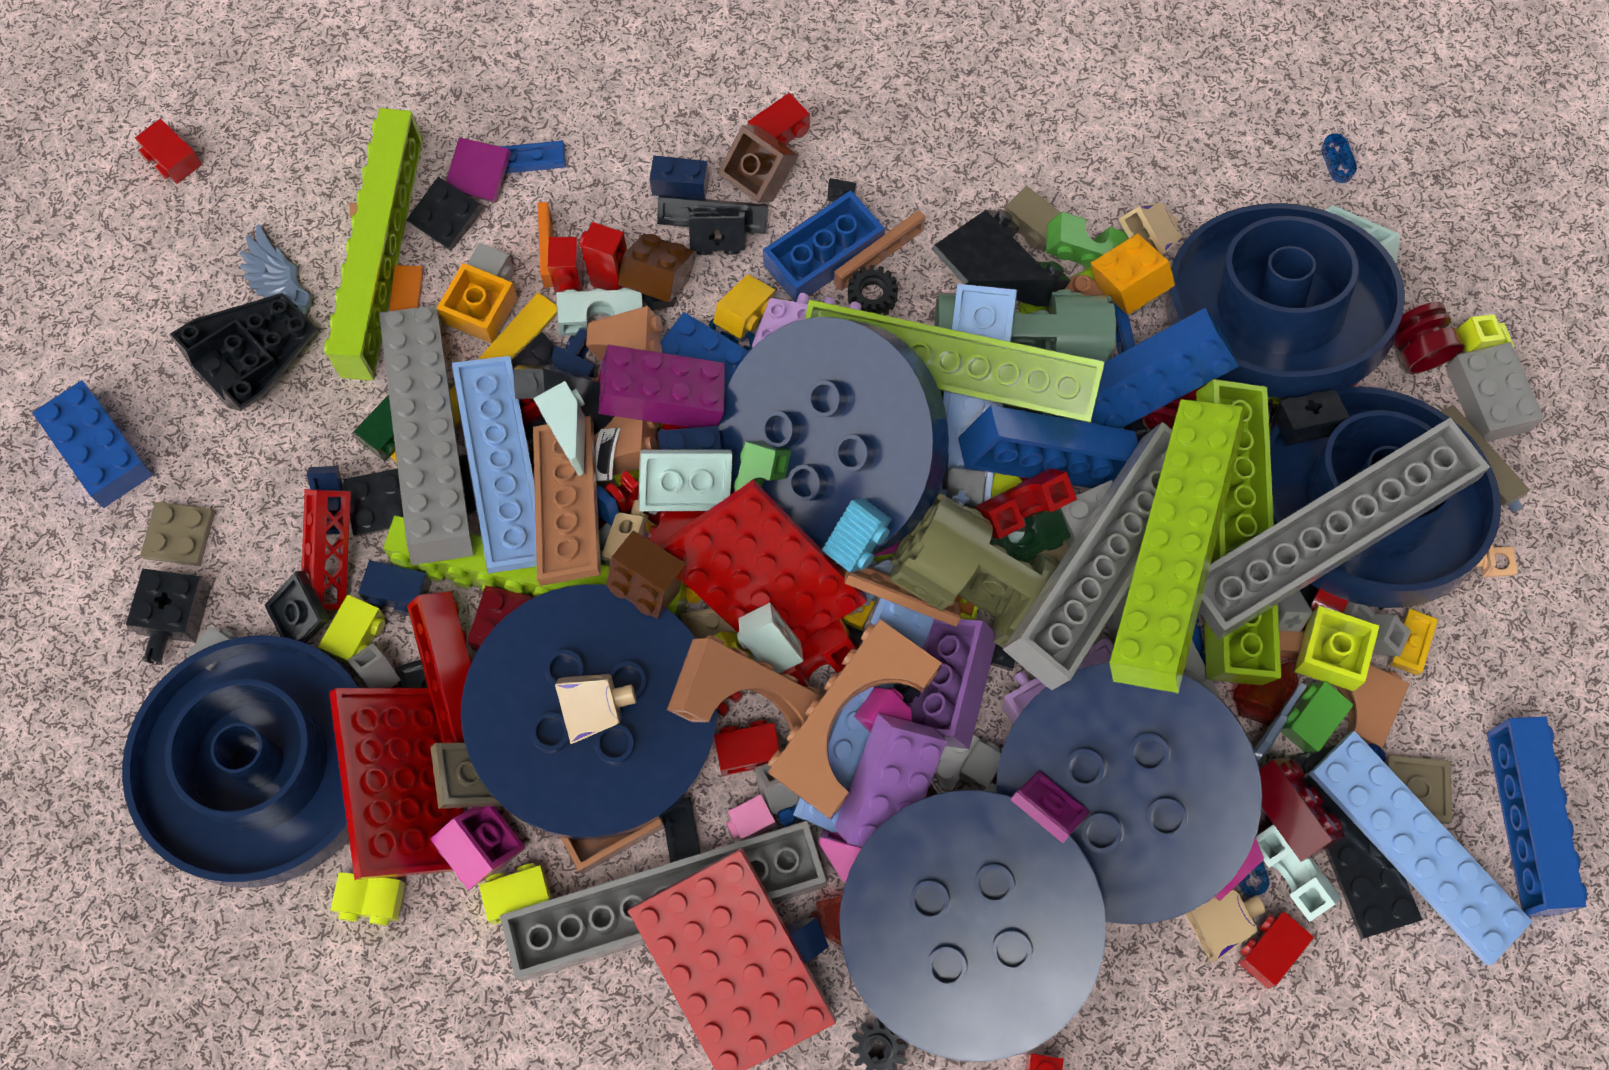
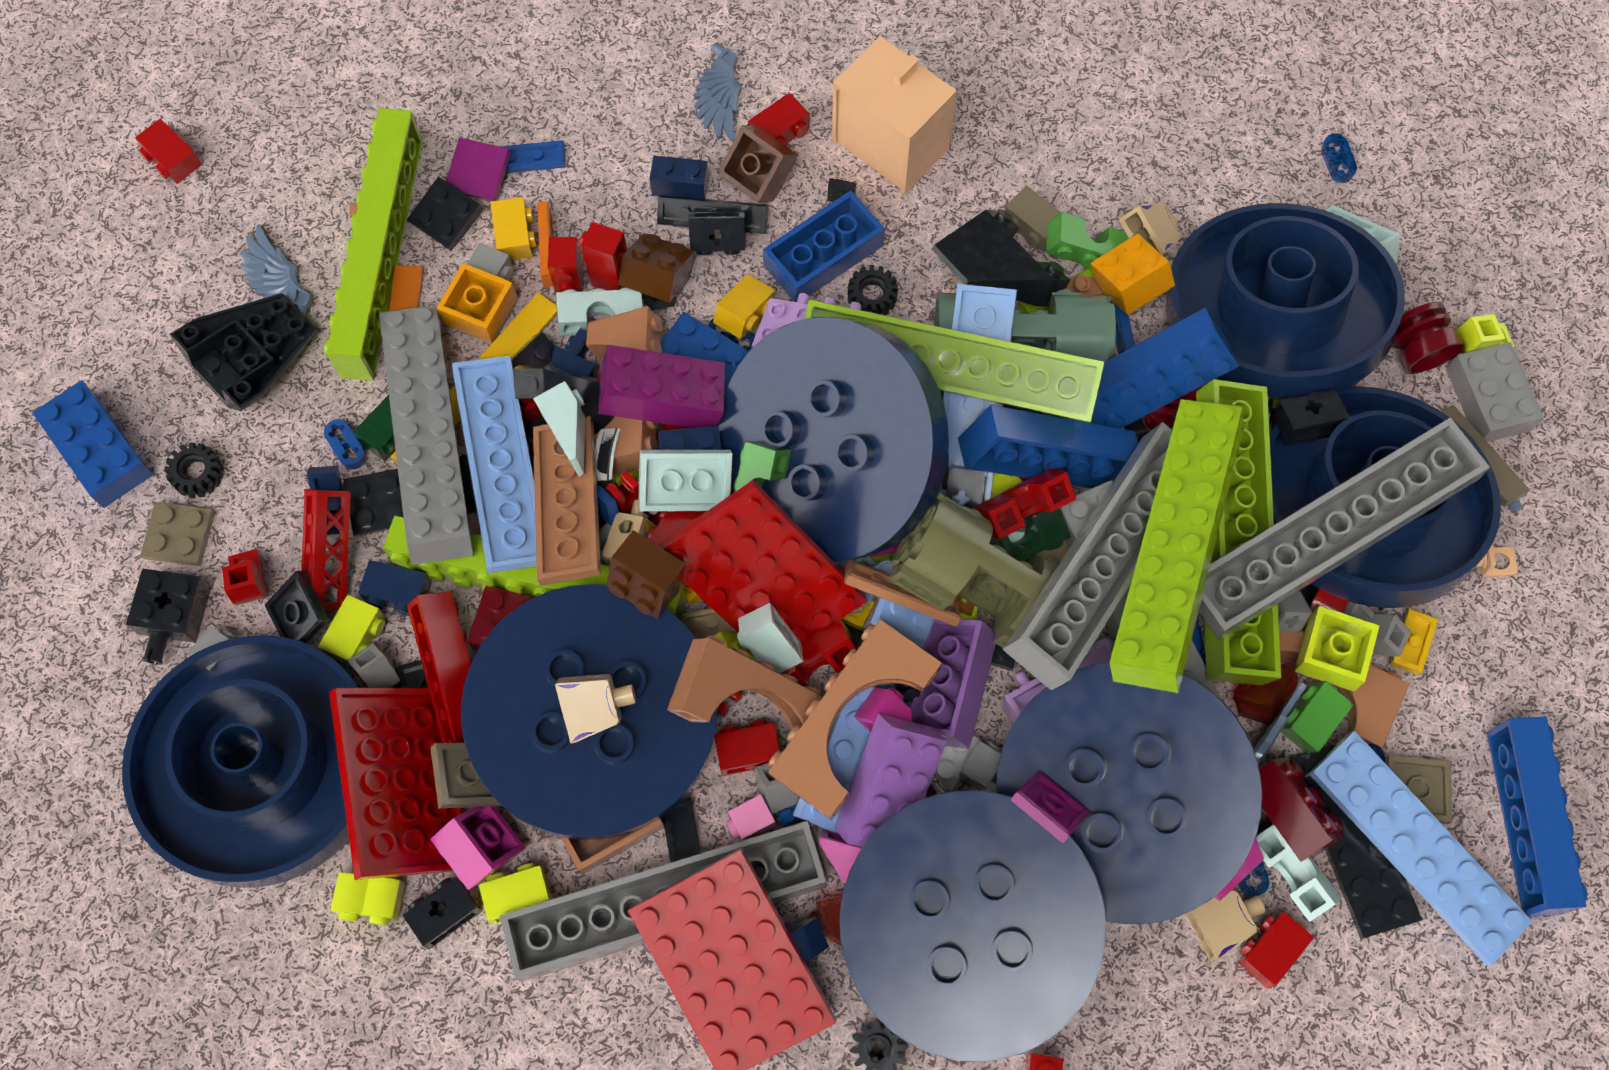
medium azure brick [822,498,892,573] -> none
nougat tile [834,210,925,291] -> none
none -> black tyre [164,442,224,498]
none -> red brick [222,549,268,606]
none -> blue beam [324,419,367,470]
none -> black brick [402,877,482,950]
none -> yellow brick [491,197,537,261]
none -> sand blue animal [694,42,742,142]
none -> light nougat piece [832,36,957,195]

